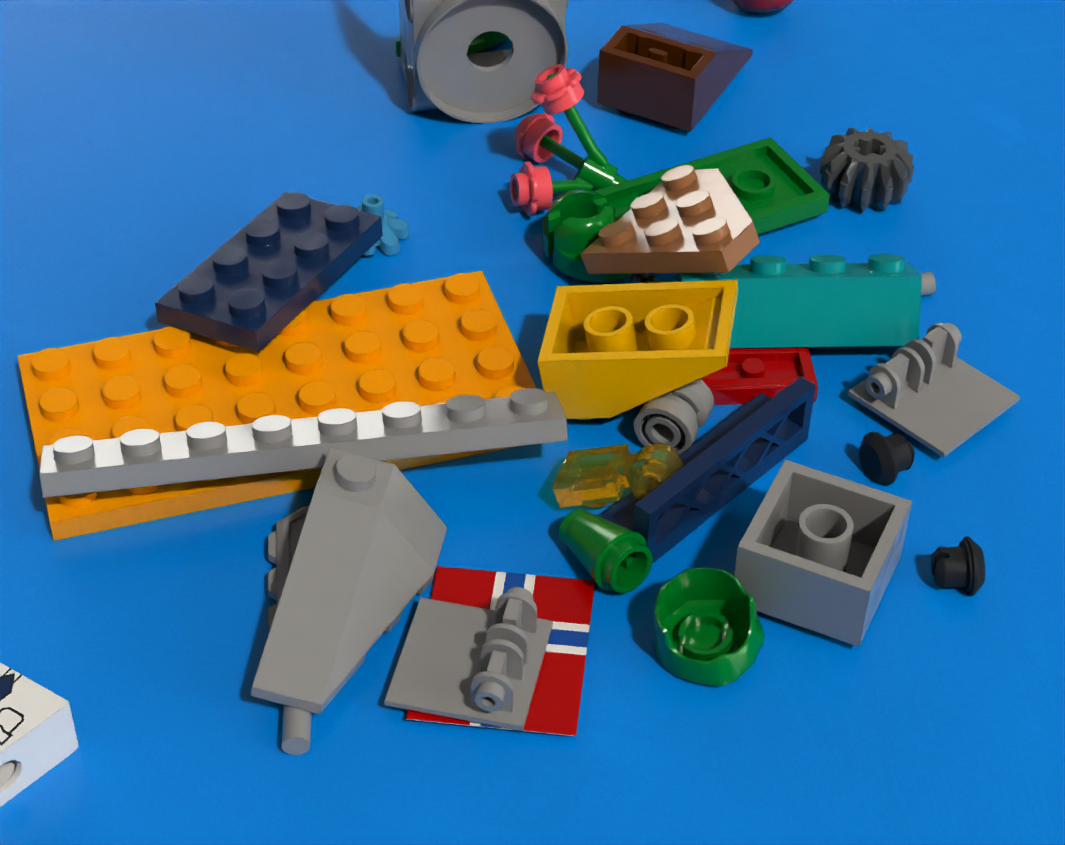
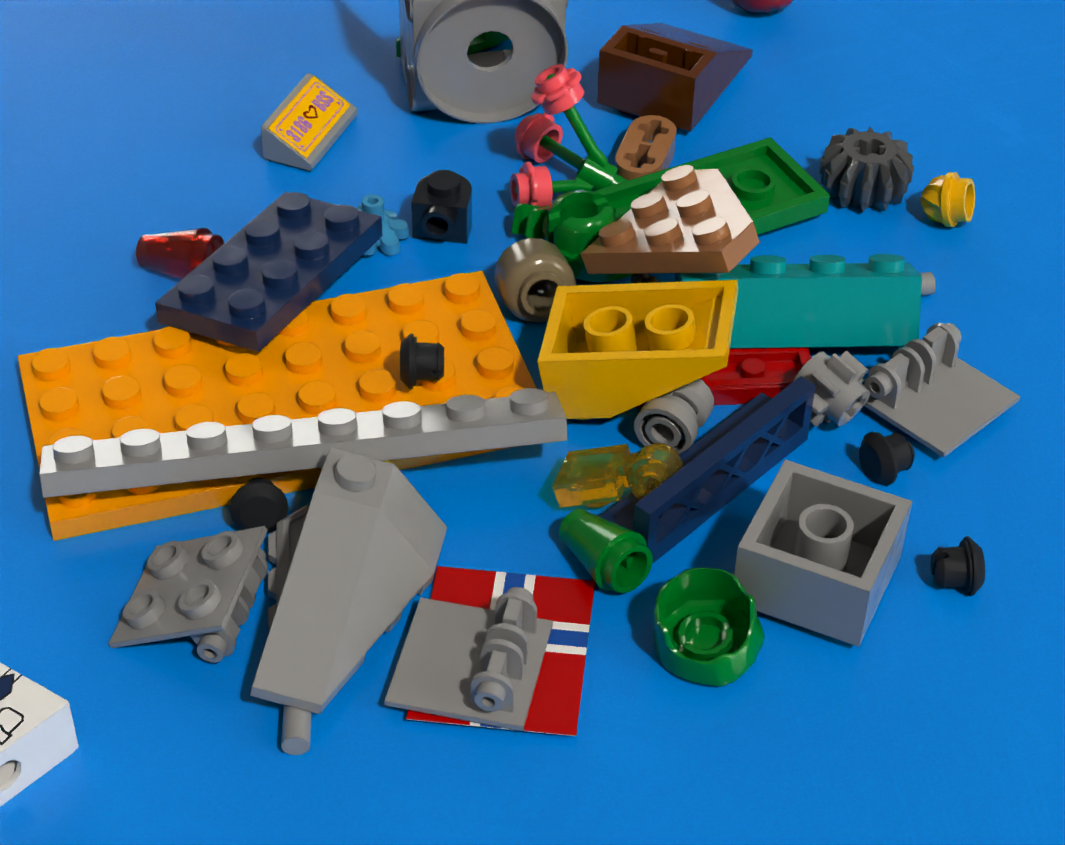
none -> light grey hinge [108,526,268,663]
none -> clear red cone [136,228,224,279]
none -> black piece [229,477,289,534]
none -> slope [261,73,358,171]
none -> black piece [400,334,444,389]
none -> black plate [411,170,472,244]
none -> dark tan head [494,238,576,323]
none -> green hand [511,203,550,239]
none -> medium nougat beam [615,115,677,180]
none -> light grey gear [793,351,870,427]
none -> yellow plate [920,172,975,227]

